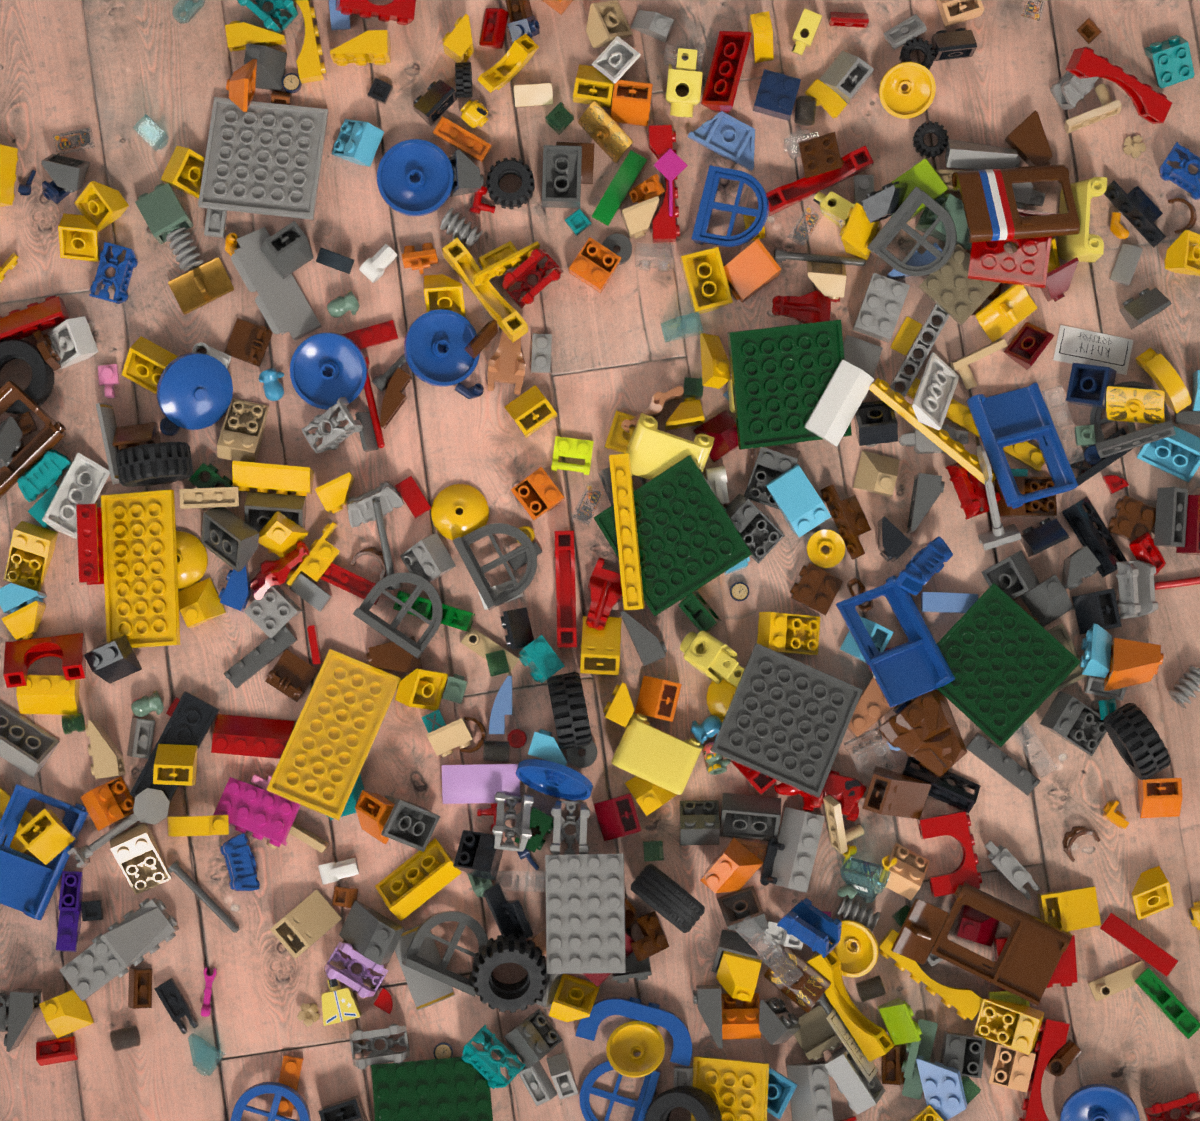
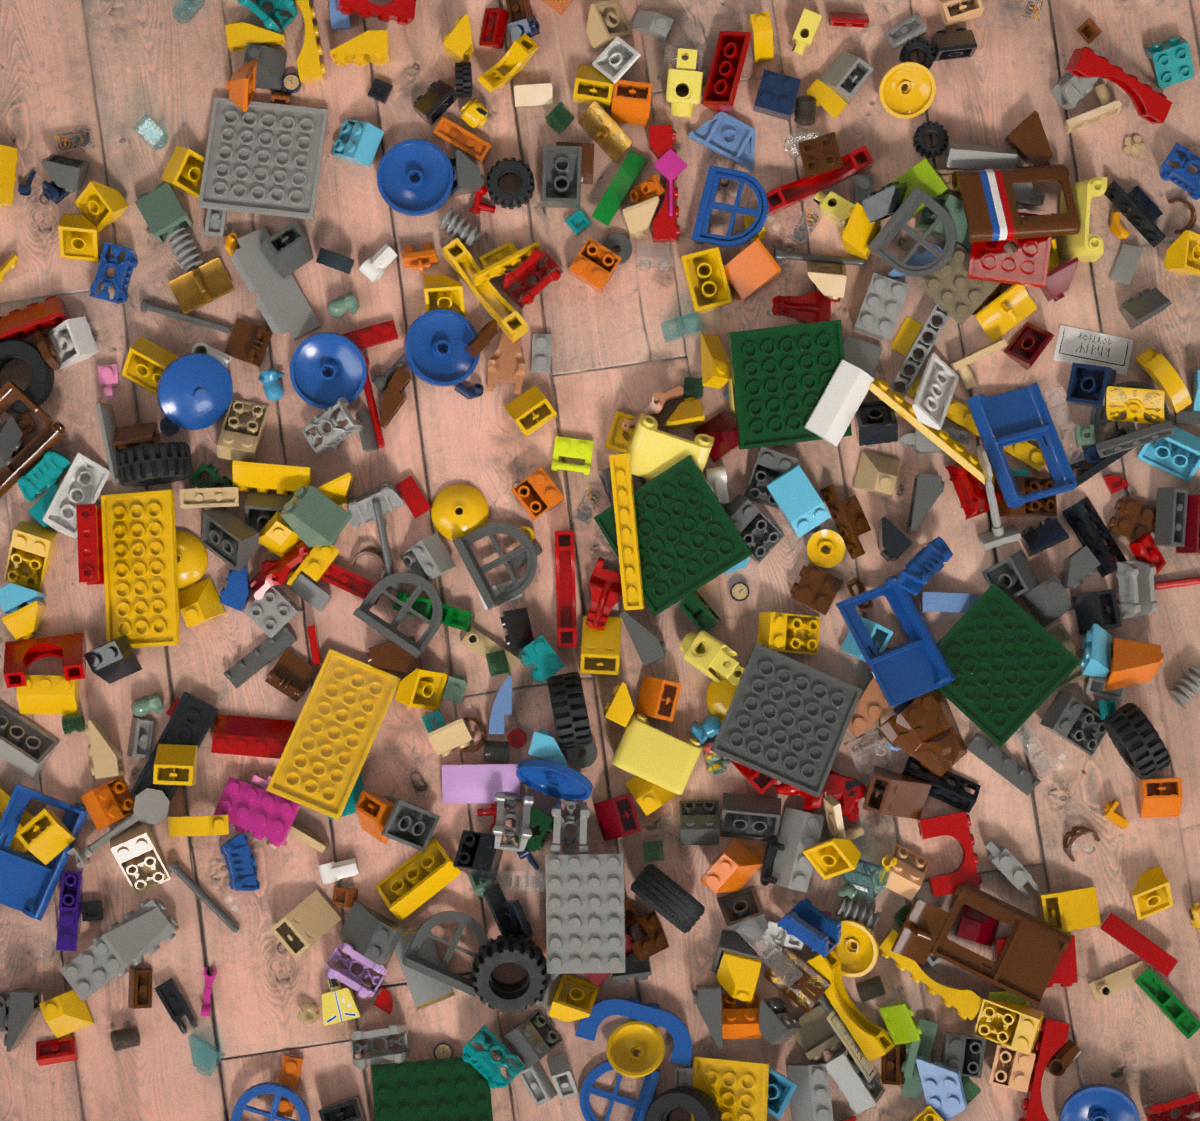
none -> dark grey bar [140,299,232,333]
none -> sand green slope [280,486,352,547]
none -> yellow slope [802,838,861,880]

